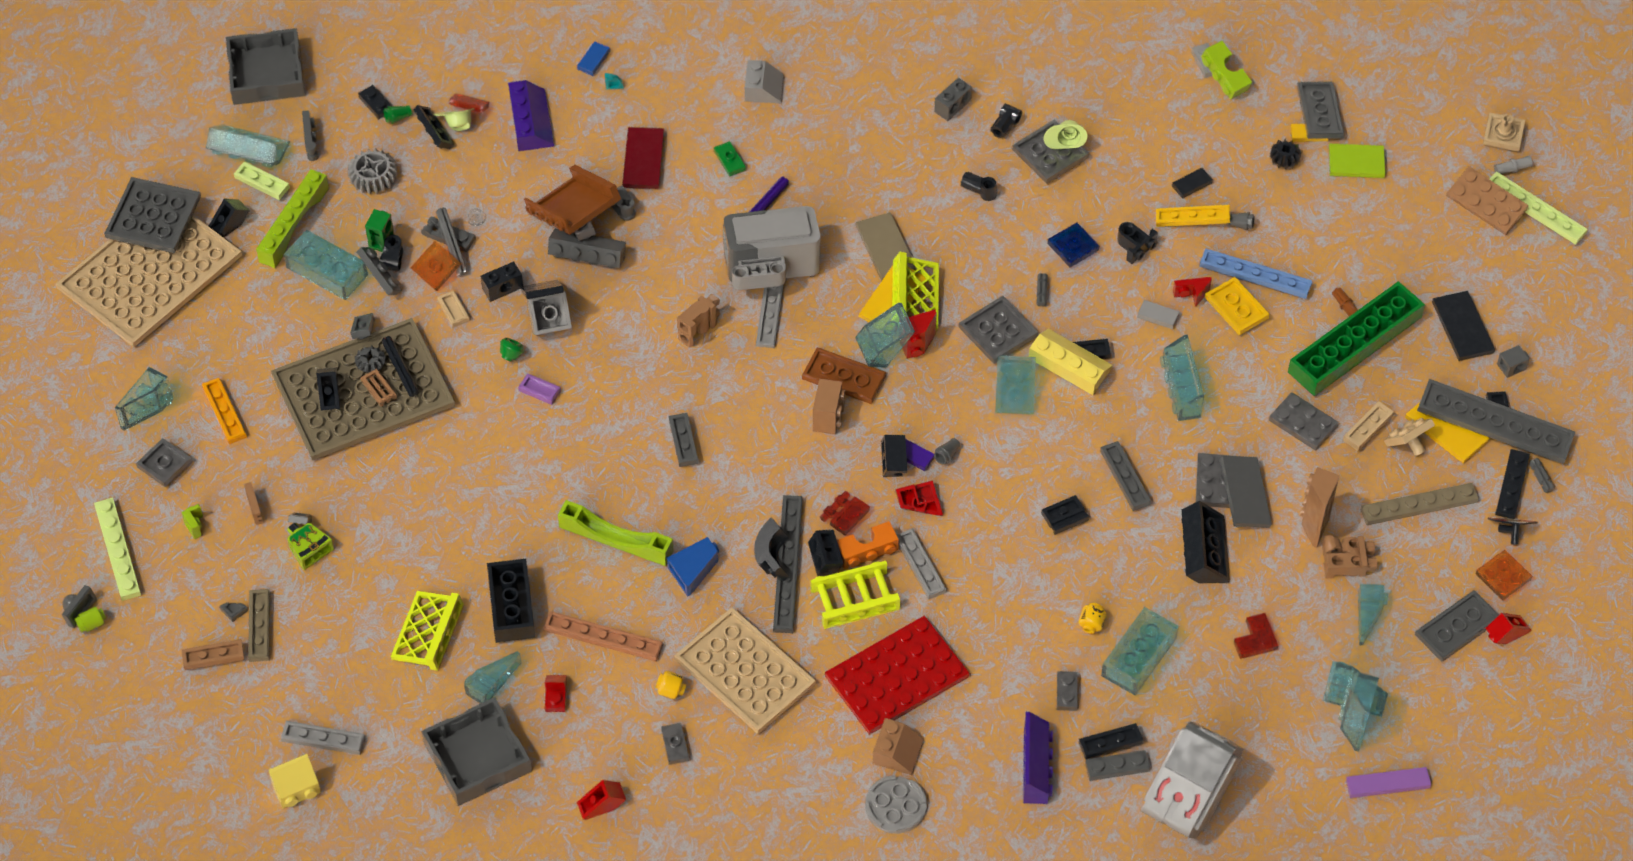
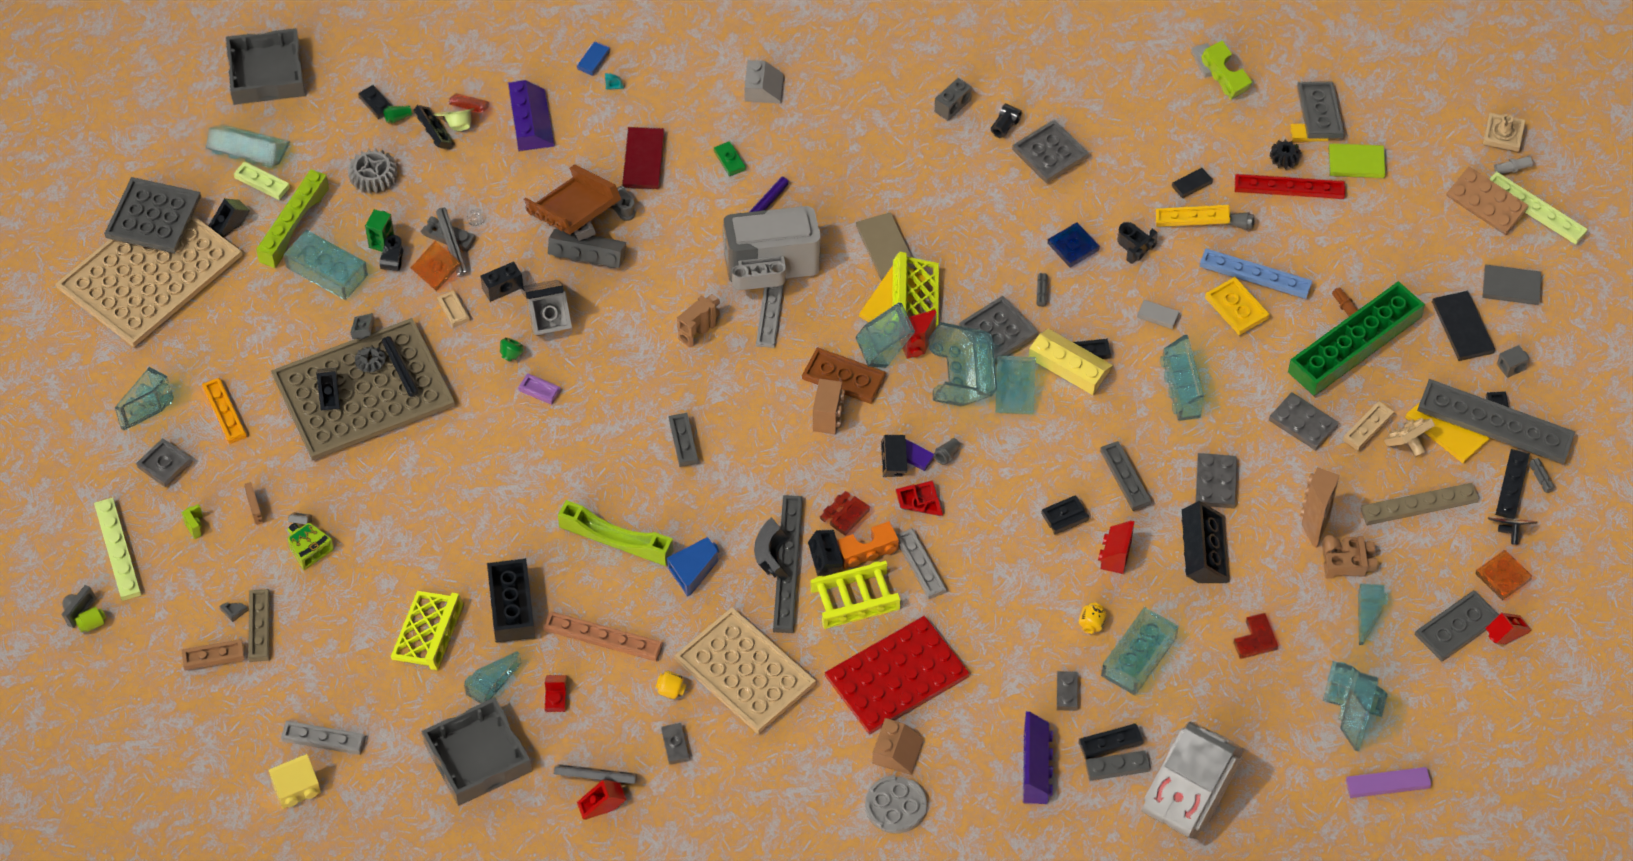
dark grey plate [302,110,318,161] -> none
dark grey plate [356,247,402,295] -> none
medium nougat tile [360,369,397,407] -> none
black piece [961,172,997,201] -> none
yellowish green piece [1044,120,1088,149] -> none
red slope [1173,277,1212,307] -> none
dark grey tile [1220,455,1272,528] -> none
none -> tile [554,764,638,784]
none -> clear light blue windscreen [928,322,997,406]
none -> red slope [1098,521,1135,574]
none -> red tile [1234,174,1345,199]
none -> dark grey tile [1482,264,1541,305]

